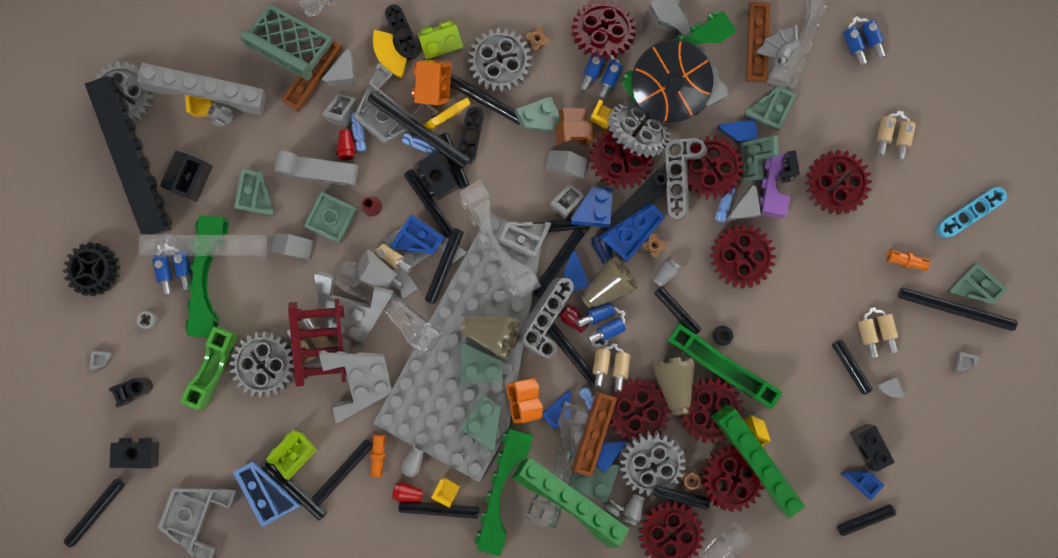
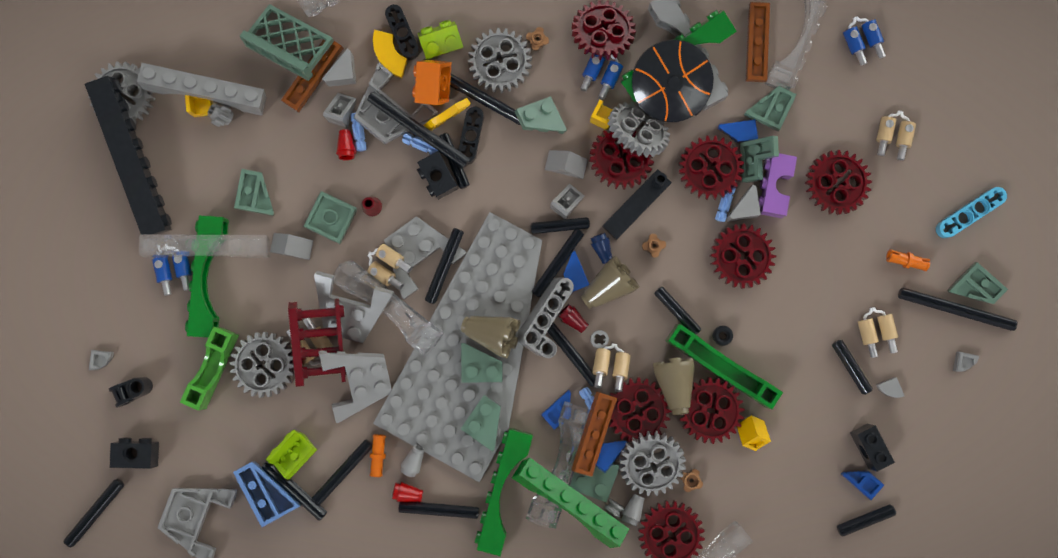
black gear [63,242,121,297] -> none
light grey bush [137,311,158,329] -> none
black slope [160,150,213,202] -> none
light grey beam [274,151,359,186] -> none
light grey slope [357,249,397,289] -> none
blue wing [390,215,445,254] -> none
black axle [404,169,453,238] -> none
yellow panel [431,477,460,507] -> none
clear arch [459,180,541,299] -> none
light grey wing [498,222,551,259] -> none
orange brick [506,378,543,423] -> none
dark orange piece [555,108,594,145] -> none
blue wing [571,187,612,228] -> none
blue piece [577,302,626,344] -> none
blue wing [599,203,665,262] -> none
light grey cone [652,258,682,287] -> none
black axle [652,485,710,509] -> none
light grey beam [666,138,707,220] -> none
dark red gear [700,444,765,512] -> none
green arch [711,404,806,519] -> none
light grey arm [756,25,801,67] -> none
black bracket [775,150,800,183] -> none

